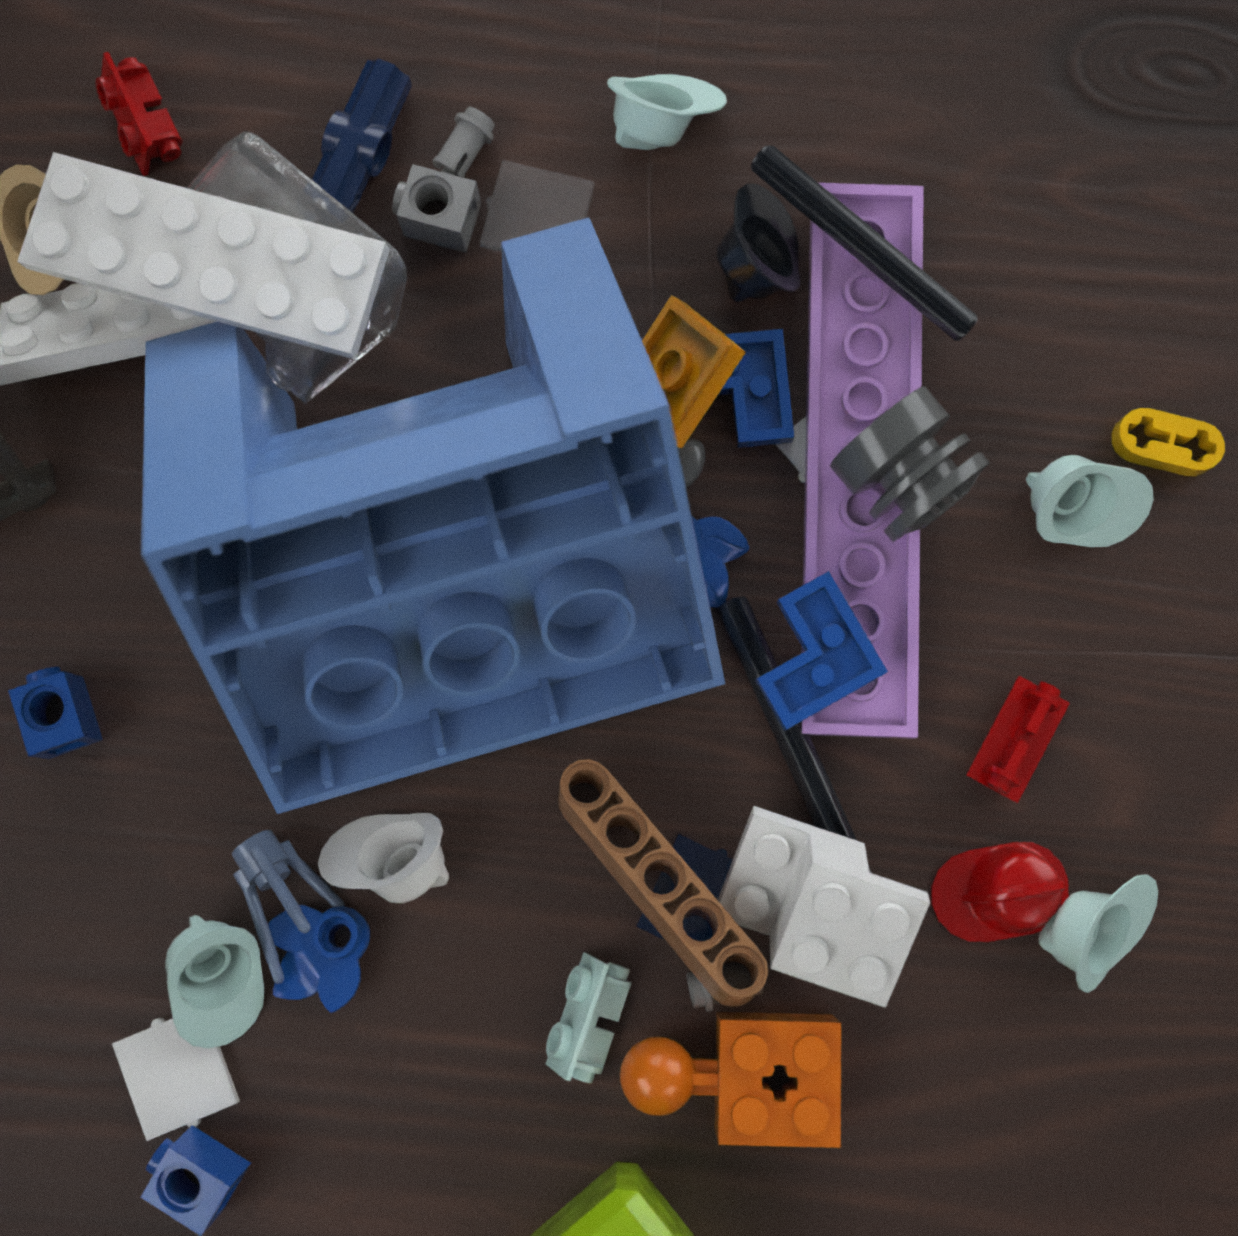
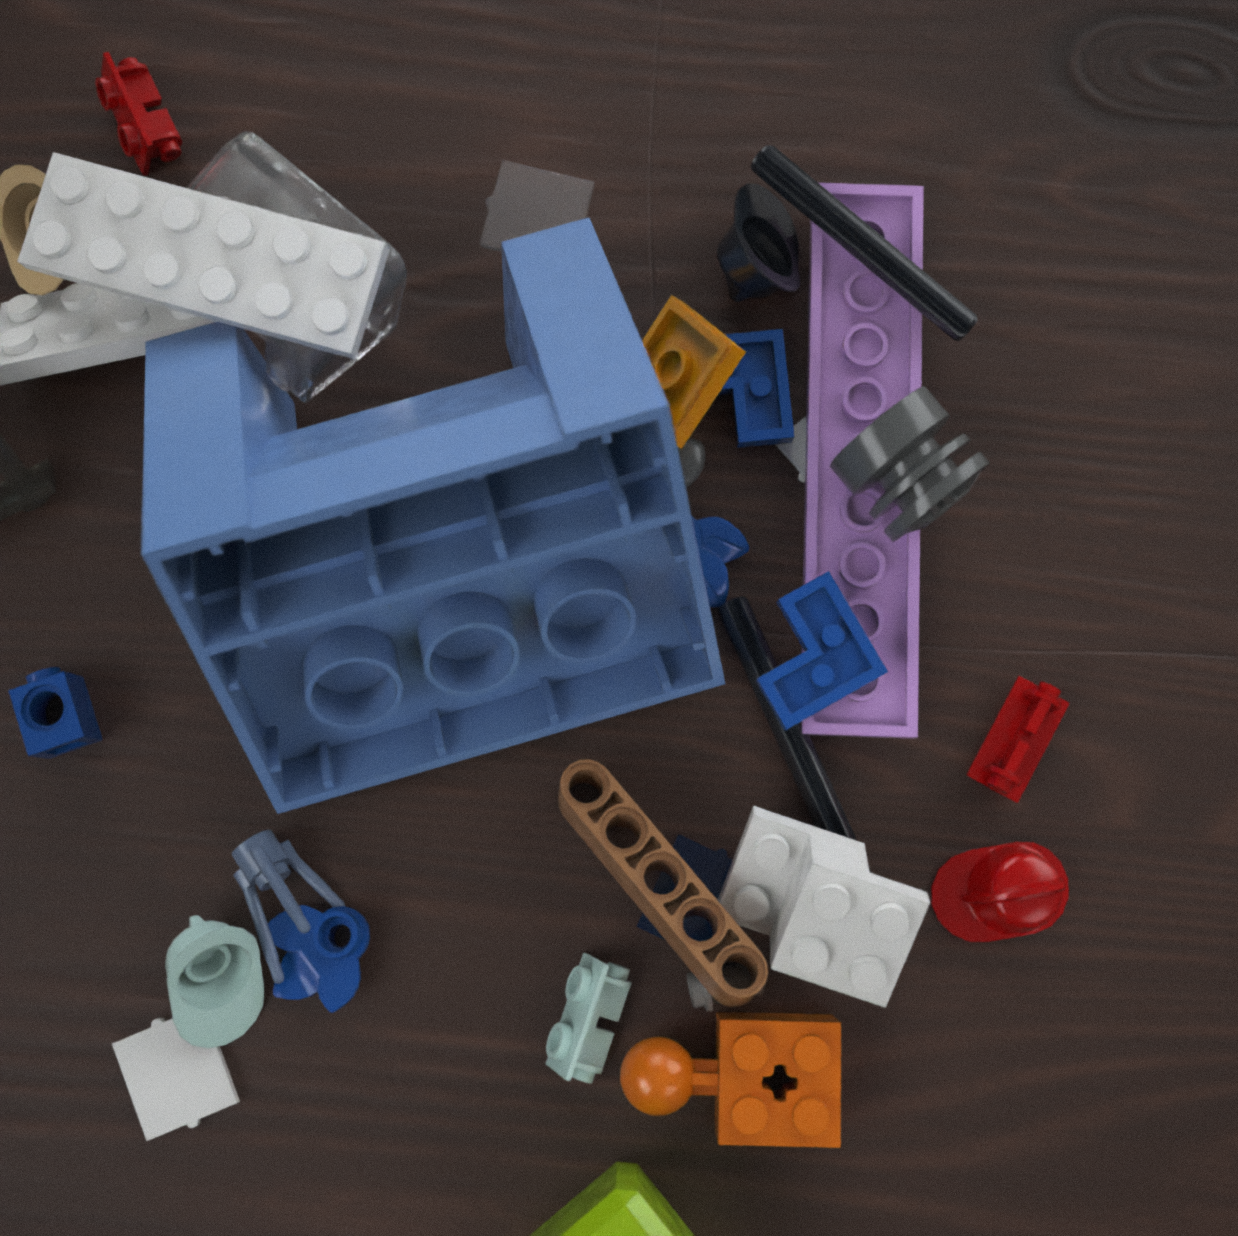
blue brick [141,1125,251,1236] -> none
dark blue piece [301,58,412,228] -> none
white piece [318,813,449,904] -> none
light grey brick [392,164,481,253] -> none
light grey pin [432,107,495,178] -> none
light aqua piece [607,74,727,150] -> none
light aqua piece [1026,455,1154,547] -> none
light aqua piece [1039,874,1158,993] -> none
yellow beam [1111,408,1225,476] -> none

